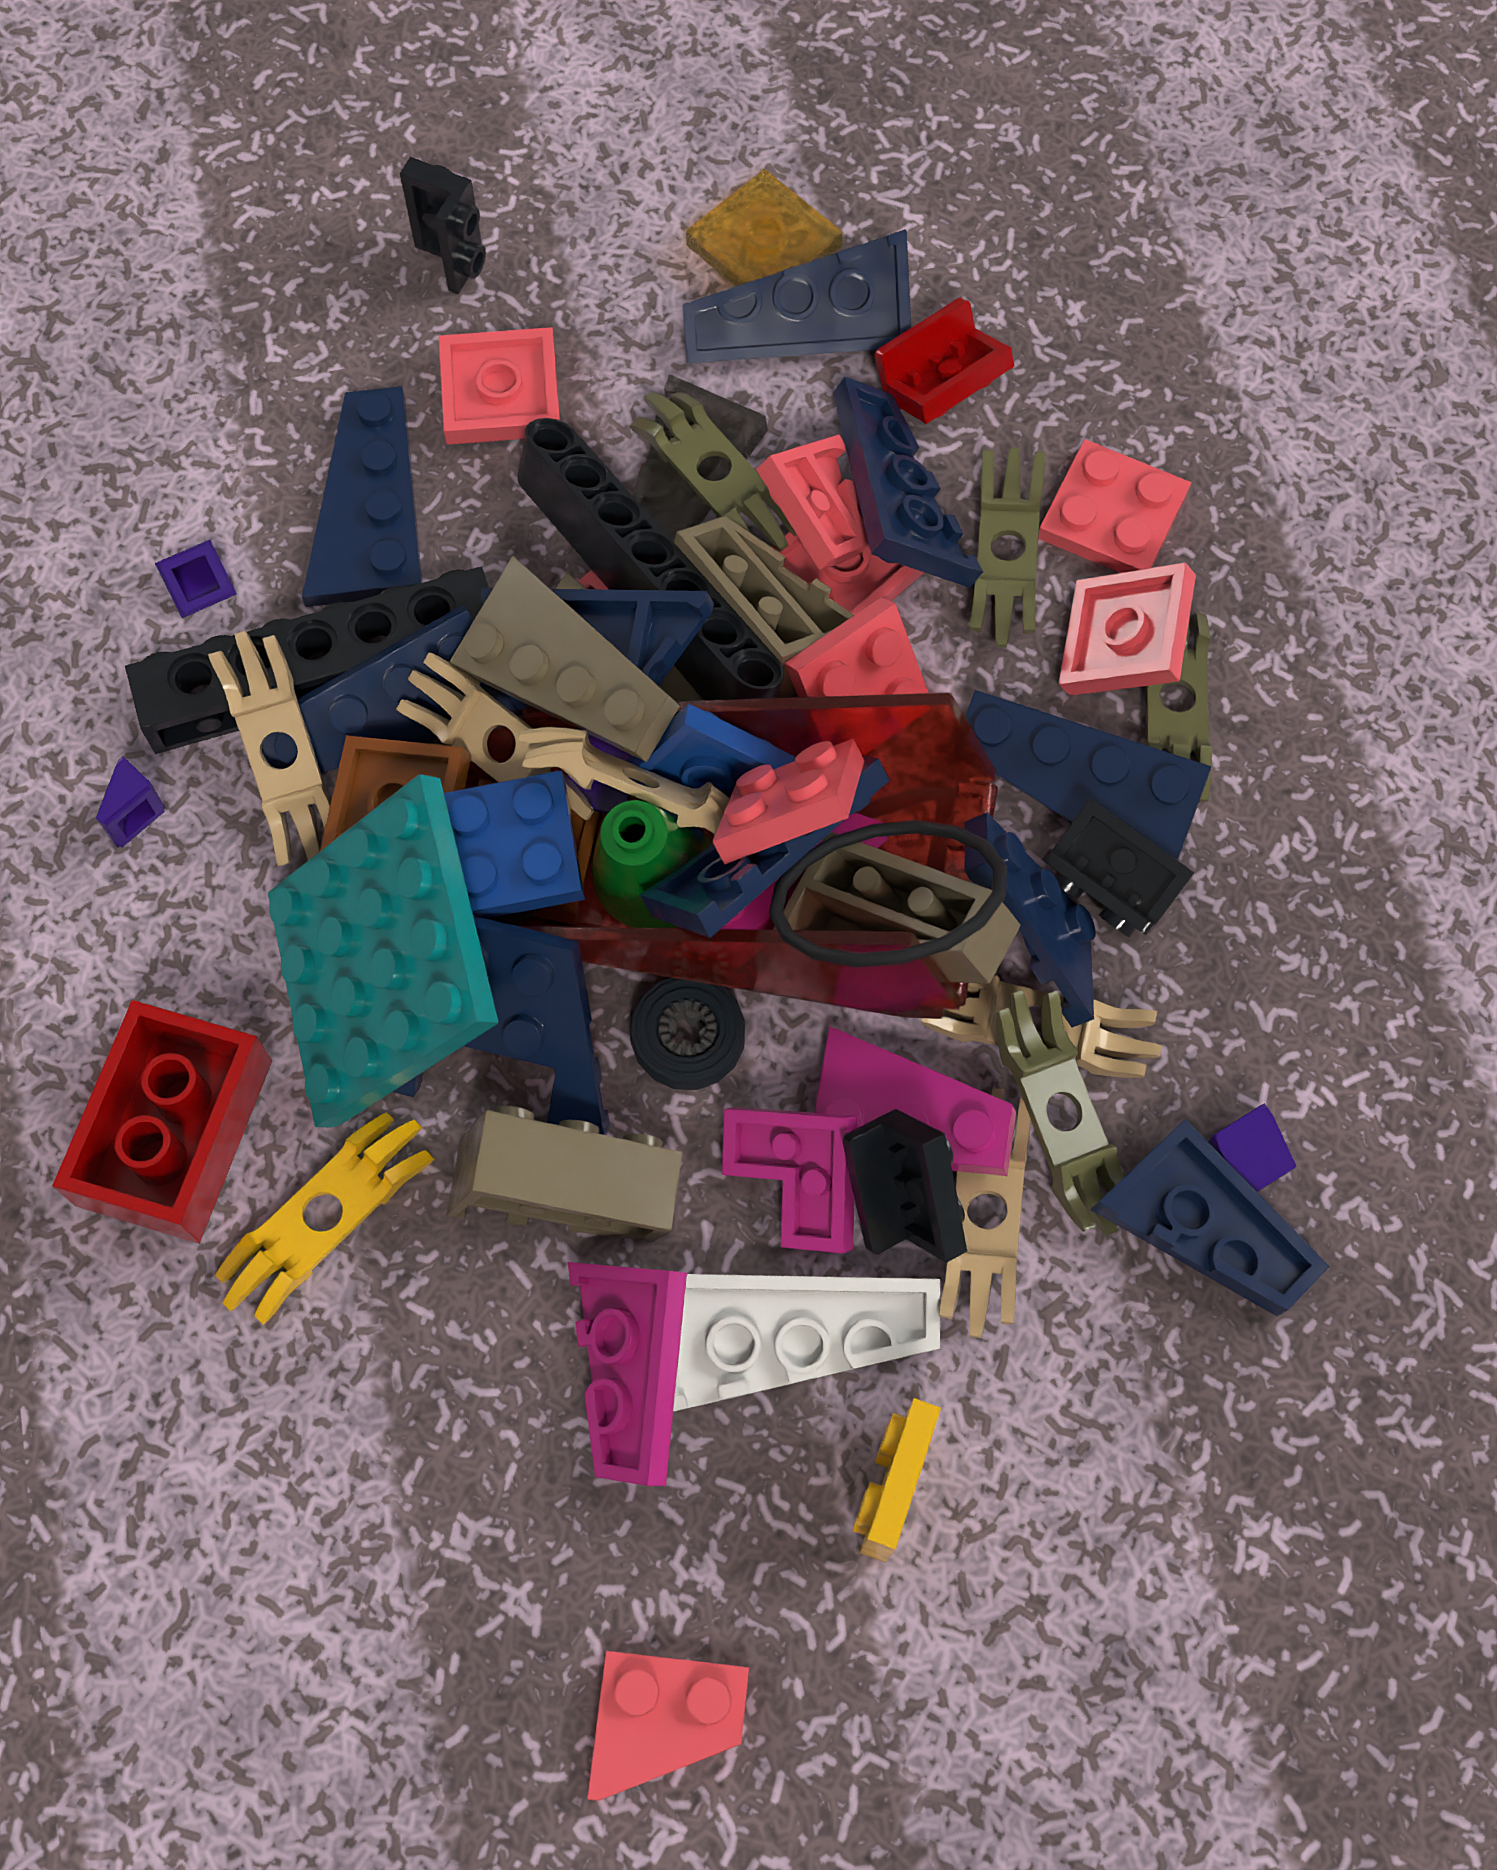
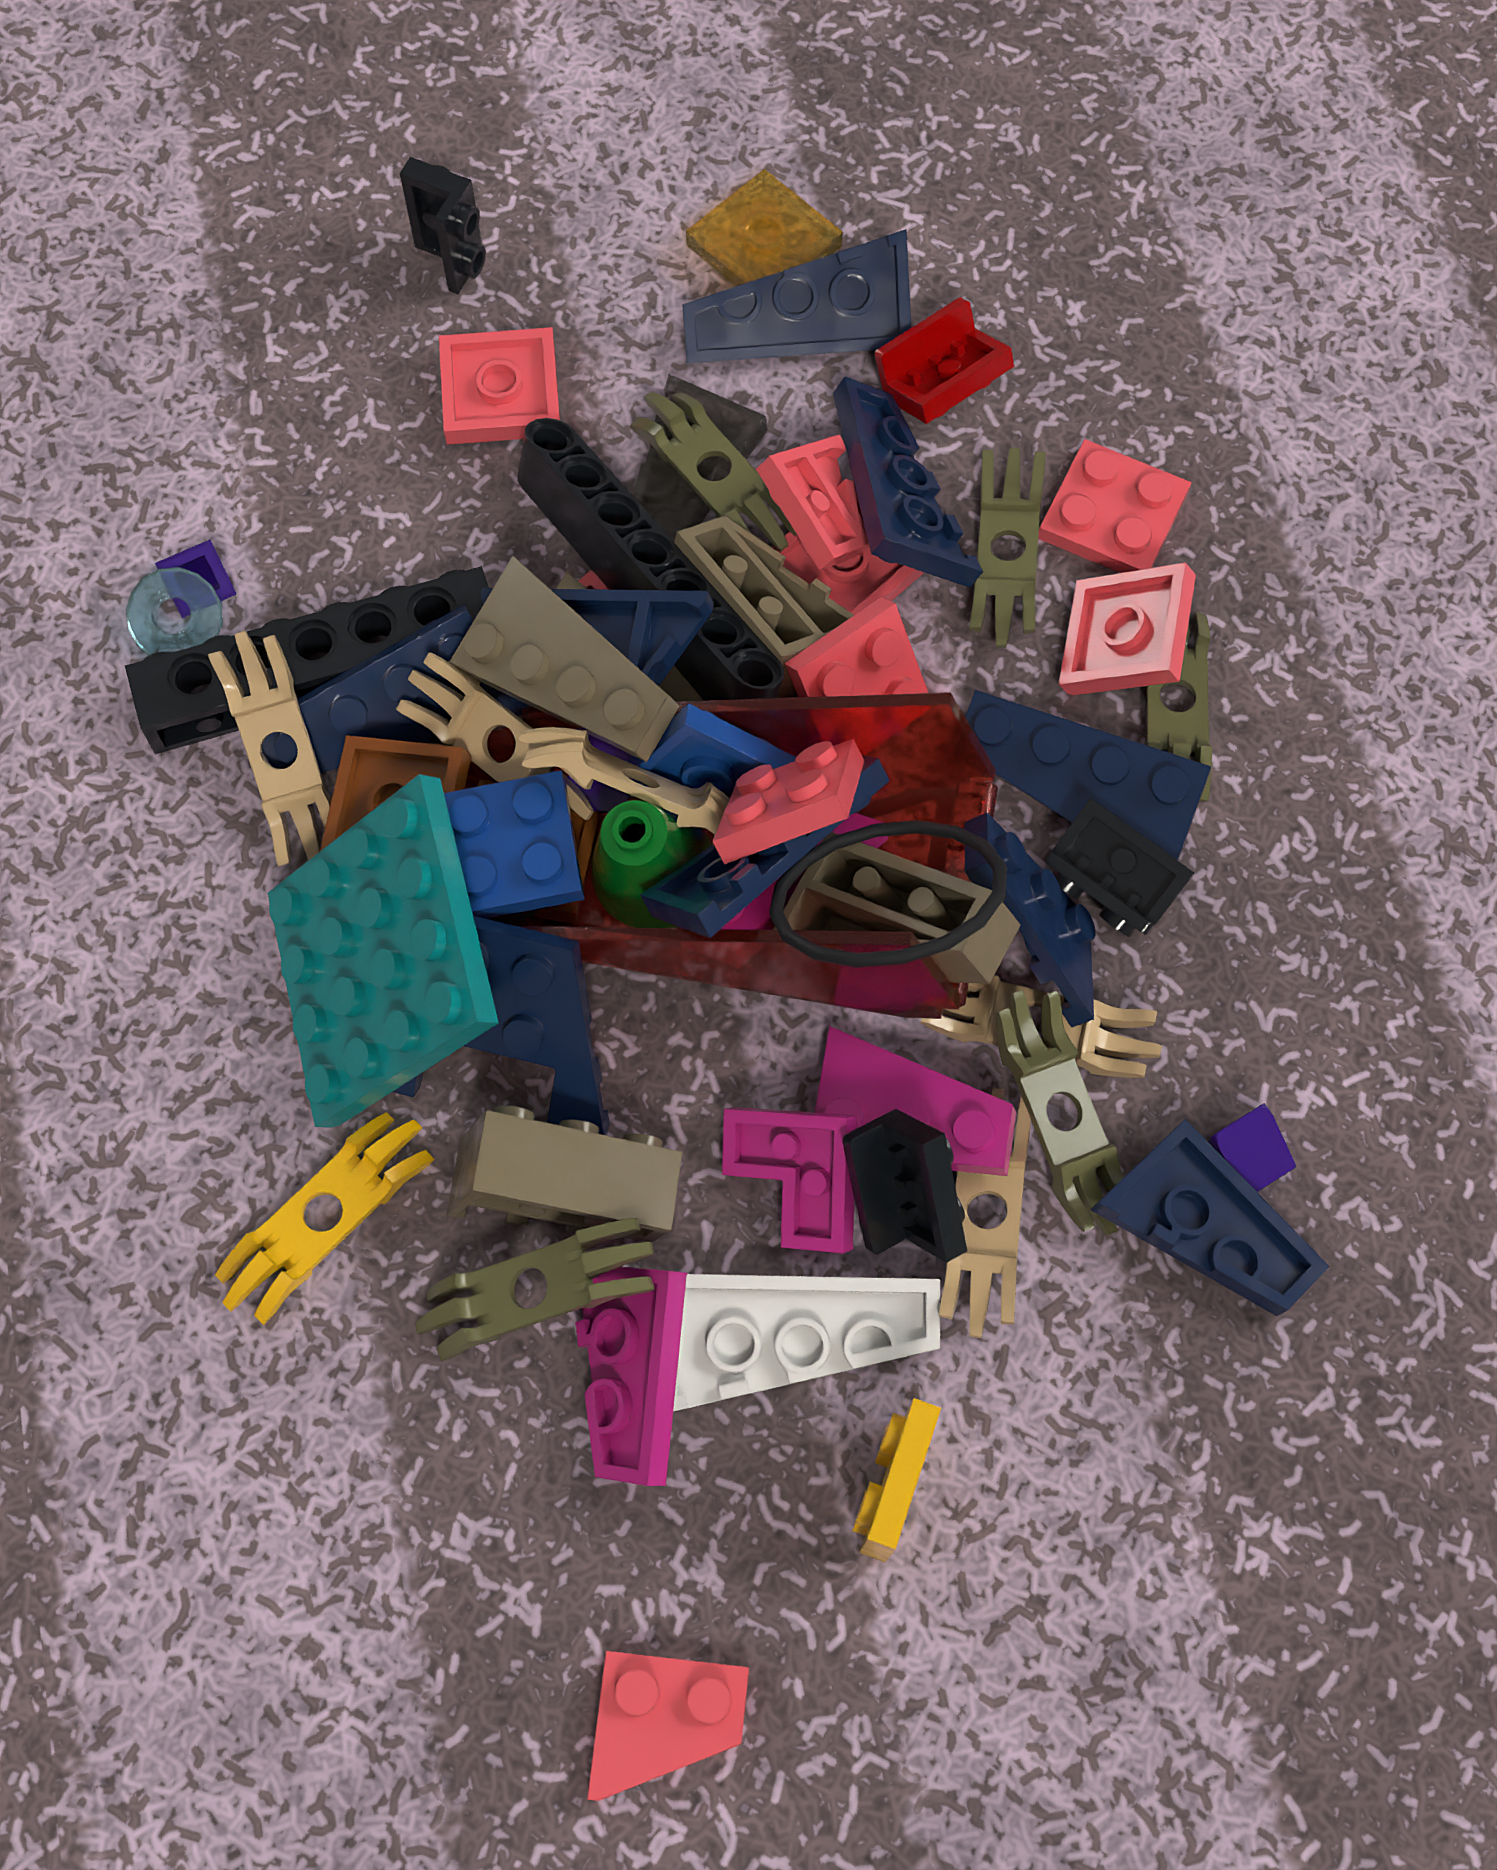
red brick [52,1000,272,1244] -> none
dark purple slope [96,756,165,848] -> none
dark blue wing [302,386,423,607] -> none
black bush [630,975,745,1090] -> none
none -> clear light blue piece [126,567,223,655]
none -> olive piece [415,1218,655,1361]

